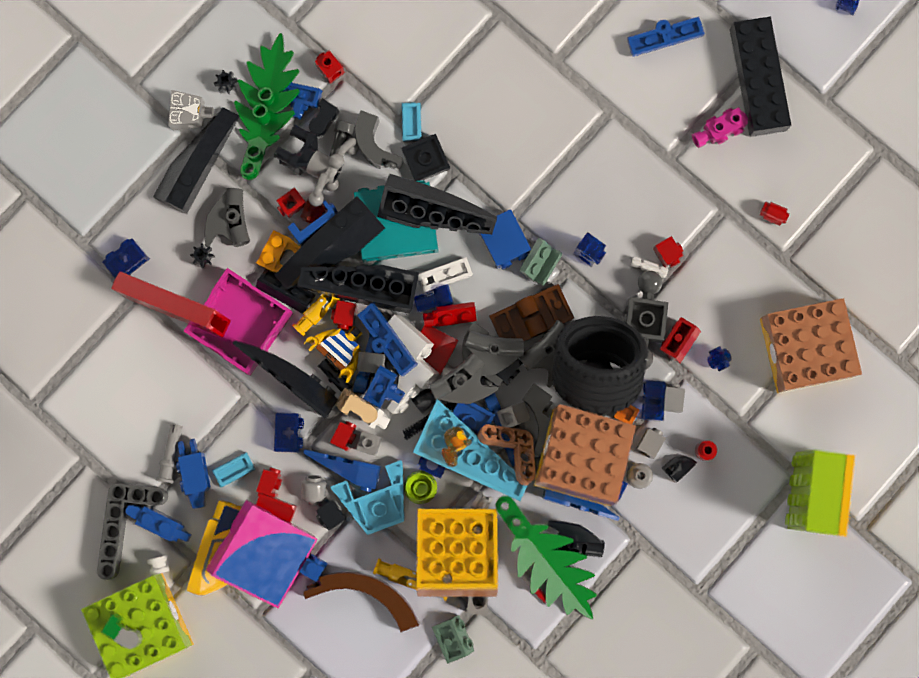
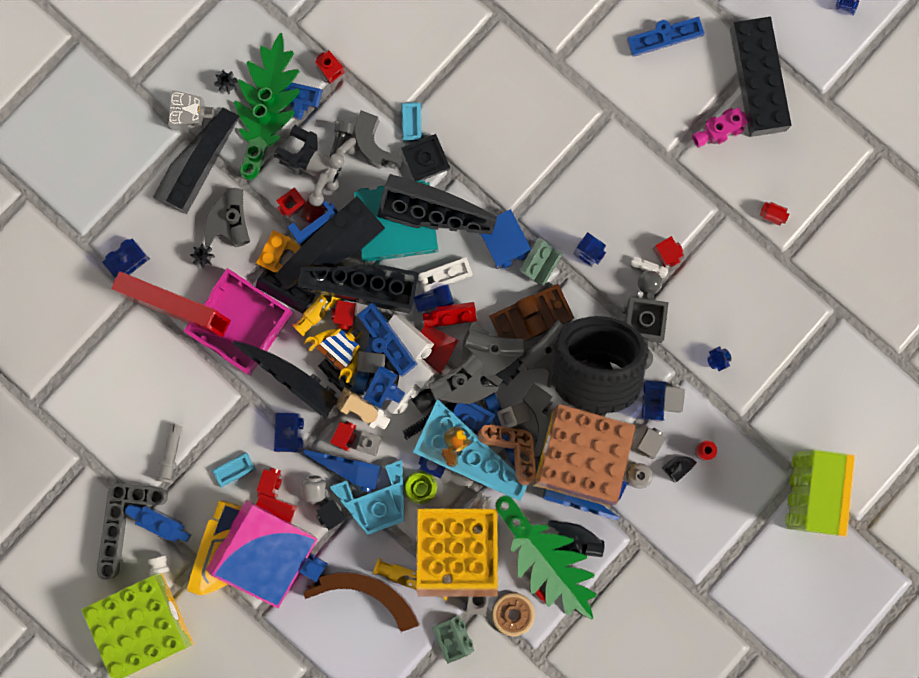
leg [101,613,142,649] -> none
blue hinge [176,439,211,509] -> none
black leg [309,98,340,137] -> none
orange tile [613,405,640,424] -> none
red brick [660,317,701,363] -> none
nougat piece [760,298,862,393] -> none
none -> medium nougat wheel [492,593,535,636]

